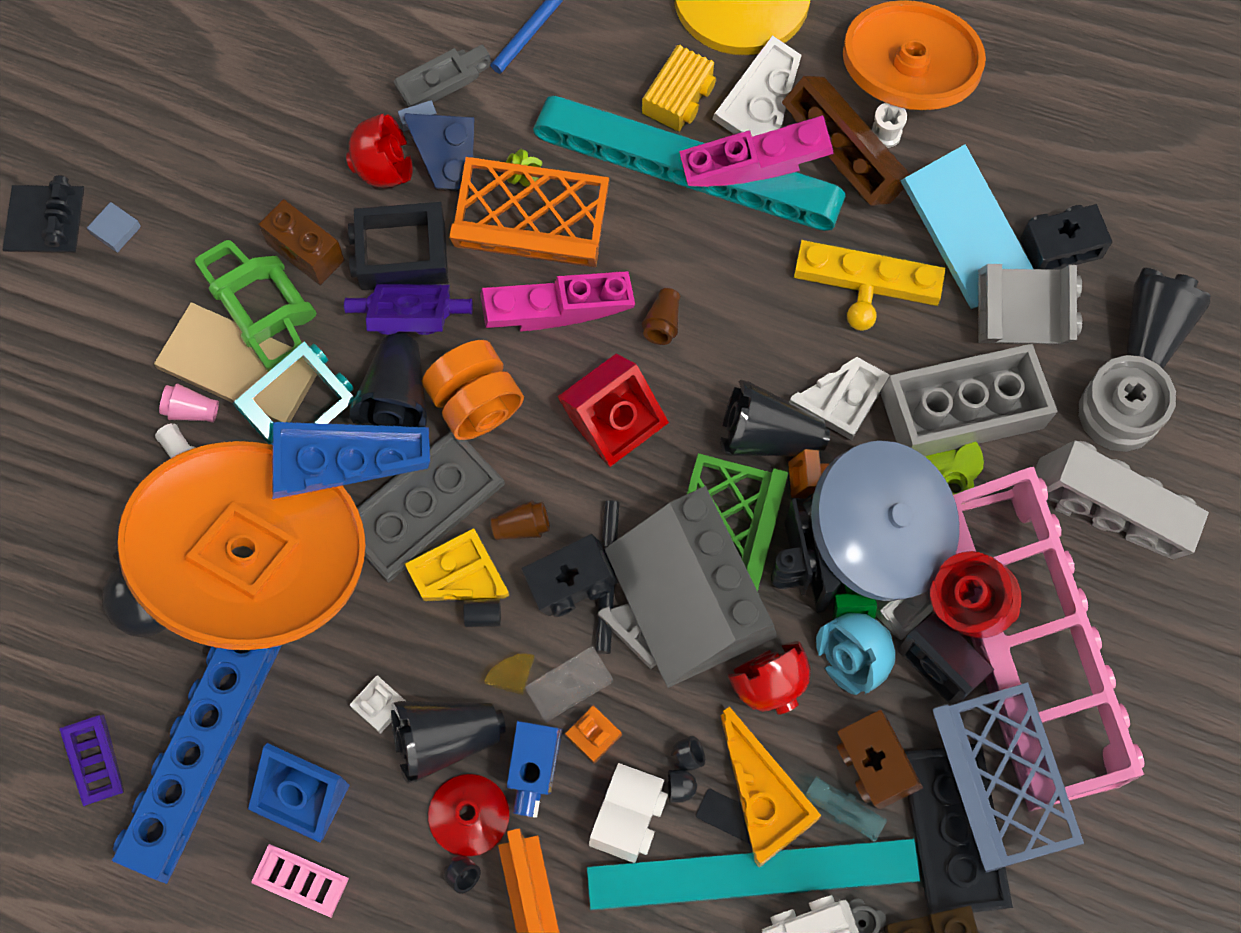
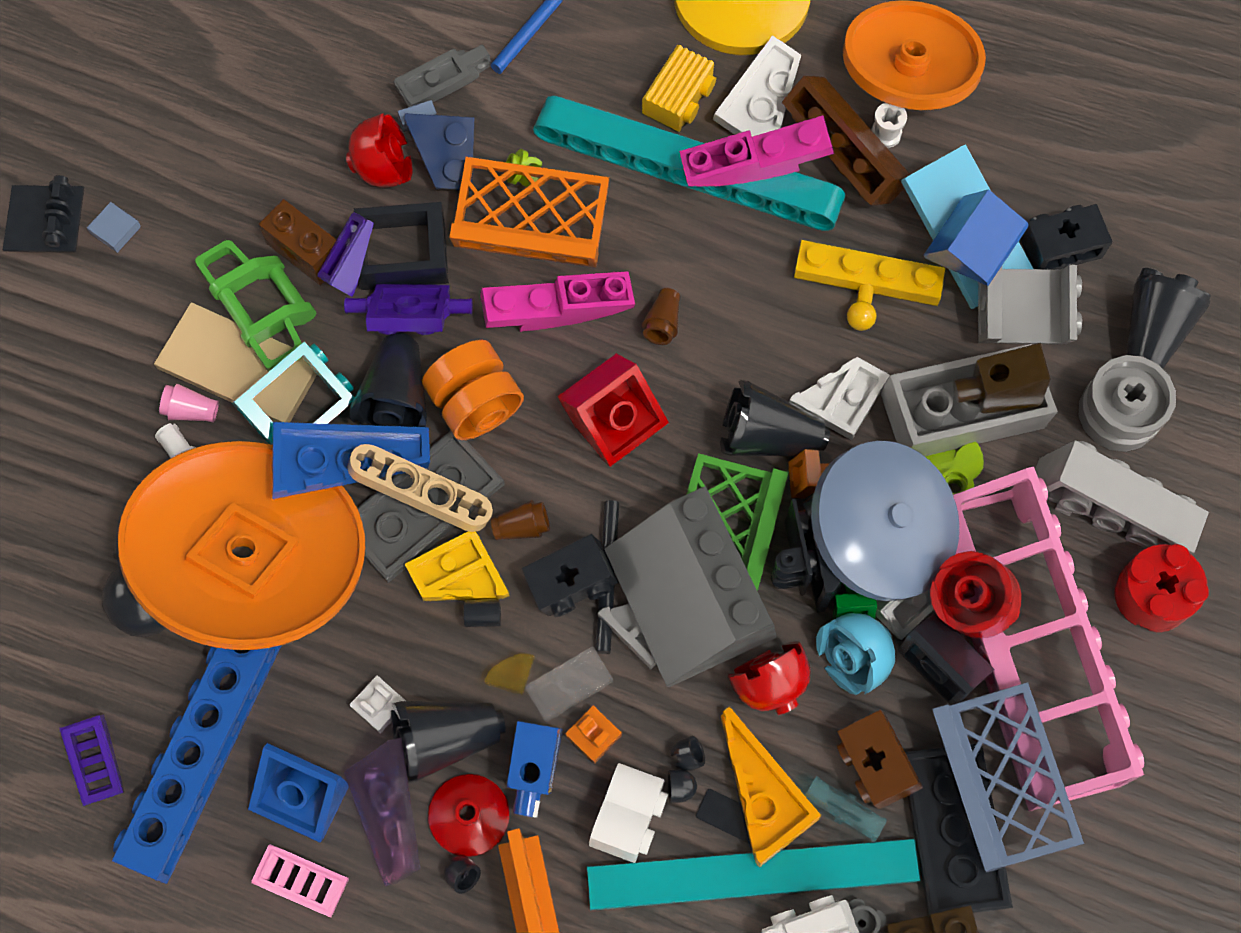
none -> dark purple slope [318,212,374,297]
none -> clear purple wing [344,738,421,886]
none -> tan beam [347,444,493,532]
none -> slope [924,189,1028,286]
none -> dark brown torso [953,343,1051,414]
none -> red brick [1115,544,1209,632]

